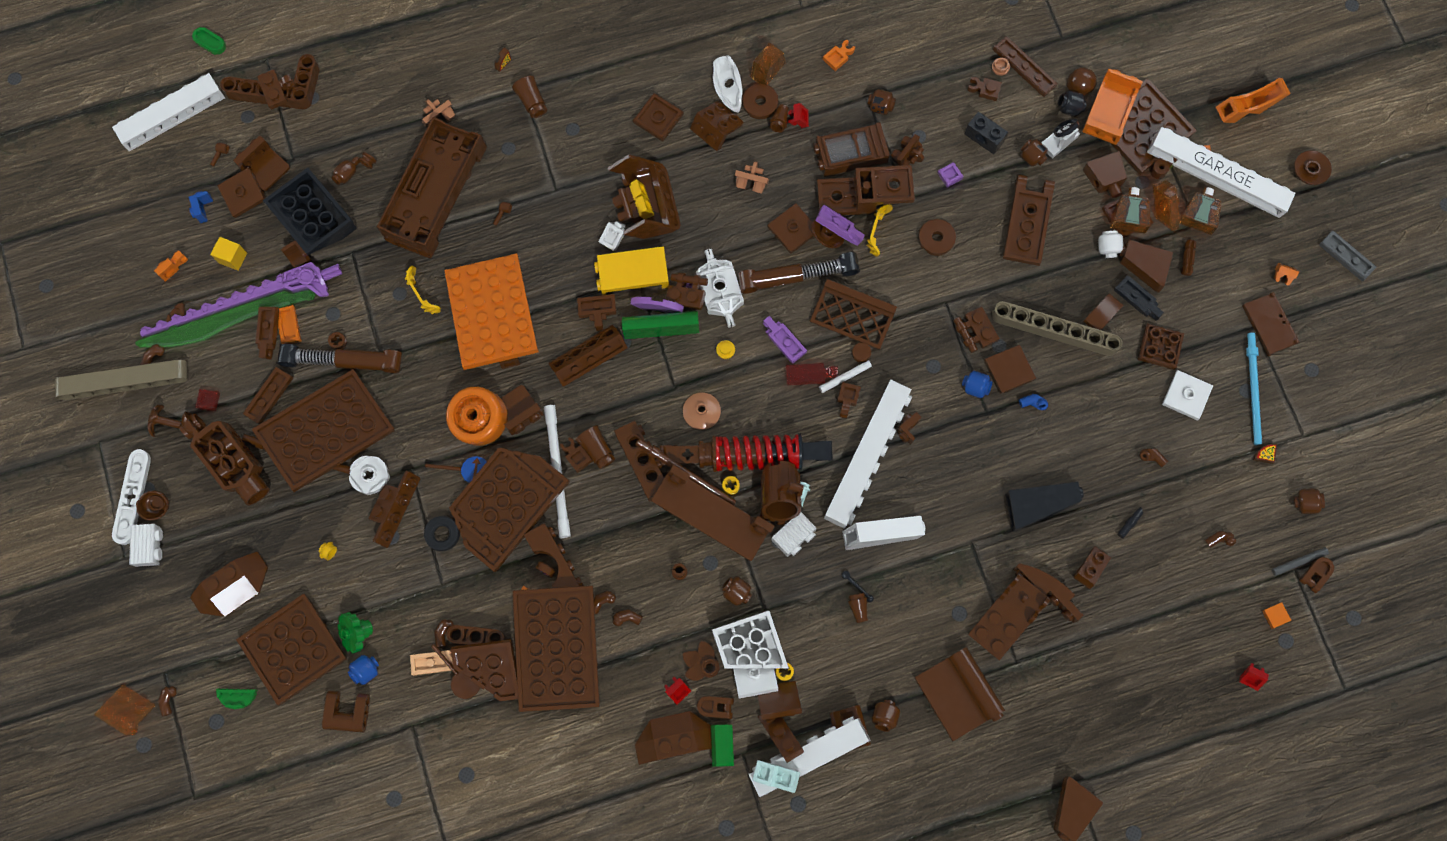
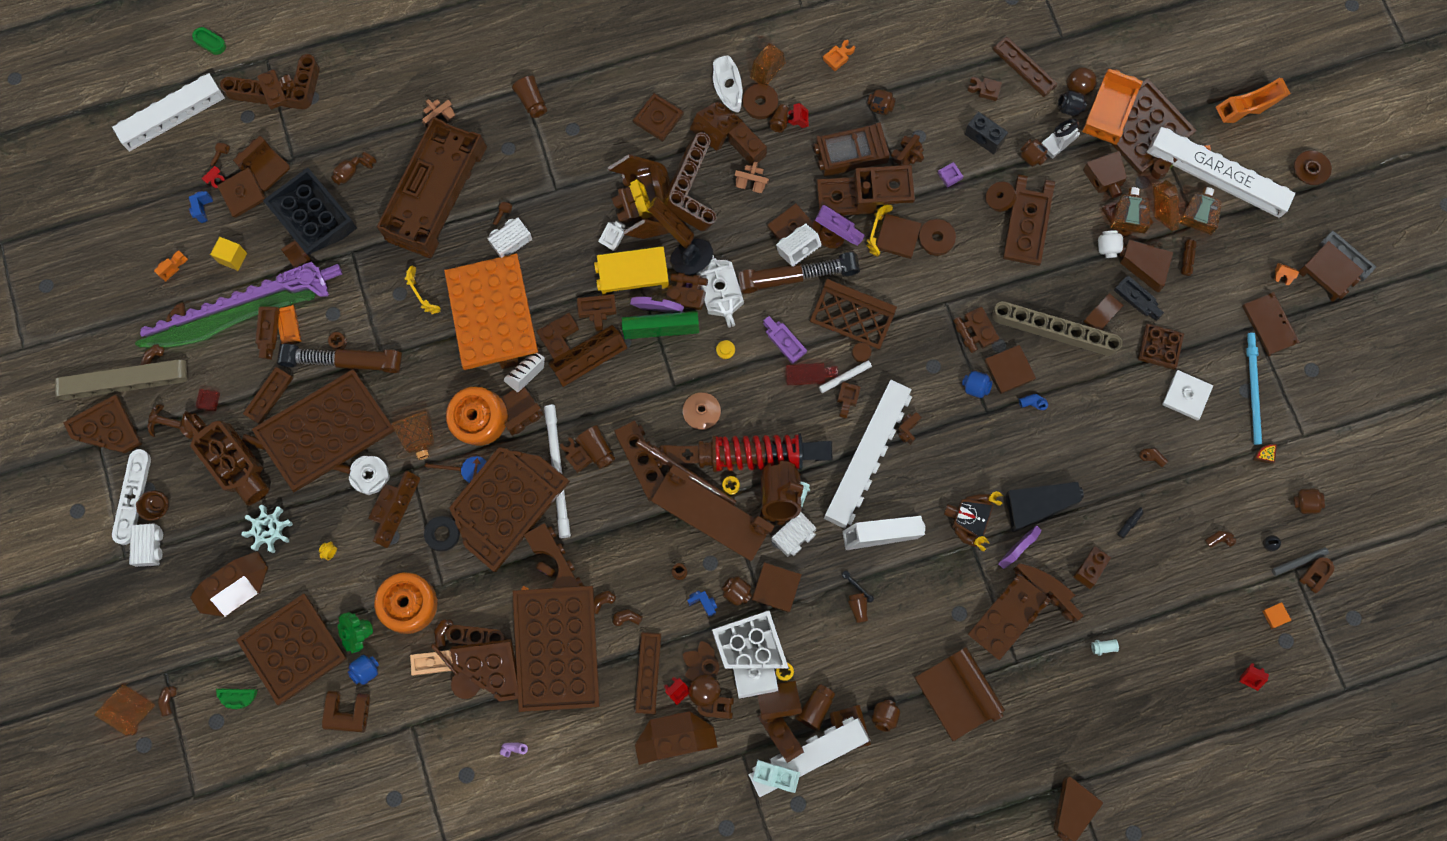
reddish brown tile [495,47,512,72] -> none
green tile [711,725,734,767] -> none
nougat plate [992,58,1010,76] -> none
none -> reddish brown plate [63,395,142,454]
none -> red tile [201,166,225,188]
none -> light aqua gear [242,505,293,553]
none -> orange wheel [374,572,438,634]
none -> clear orange torso [391,411,434,460]
none -> white brick [487,217,532,258]
none -> lavender arm [500,742,528,757]
none -> white brick [504,353,545,392]
none -> reddish brown plate [537,313,579,362]
none -> reddish brown tile [635,632,662,714]
none -> reddish brown tile [648,197,694,249]
none -> reddish brown beam [663,132,717,231]
none -> black shield [670,239,713,275]
none -> blue bracket [687,590,717,618]
none -> reddish brown hair [688,675,721,706]
none -> reddish brown piece [729,121,767,166]
none -> reddish brown tile [752,562,802,613]
none -> white brick [776,224,822,266]
none -> reddish brown plant [795,684,835,732]
none -> reddish brown tile [876,214,922,259]
none -> torso [944,491,1003,551]
none -> reddish brown piece [986,181,1017,212]
none -> medium lavender tile [999,525,1041,569]
none -> light aqua pin [1091,639,1119,656]
none -> black hinge [1263,535,1281,552]
none -> reddish brown panel [1299,241,1364,302]

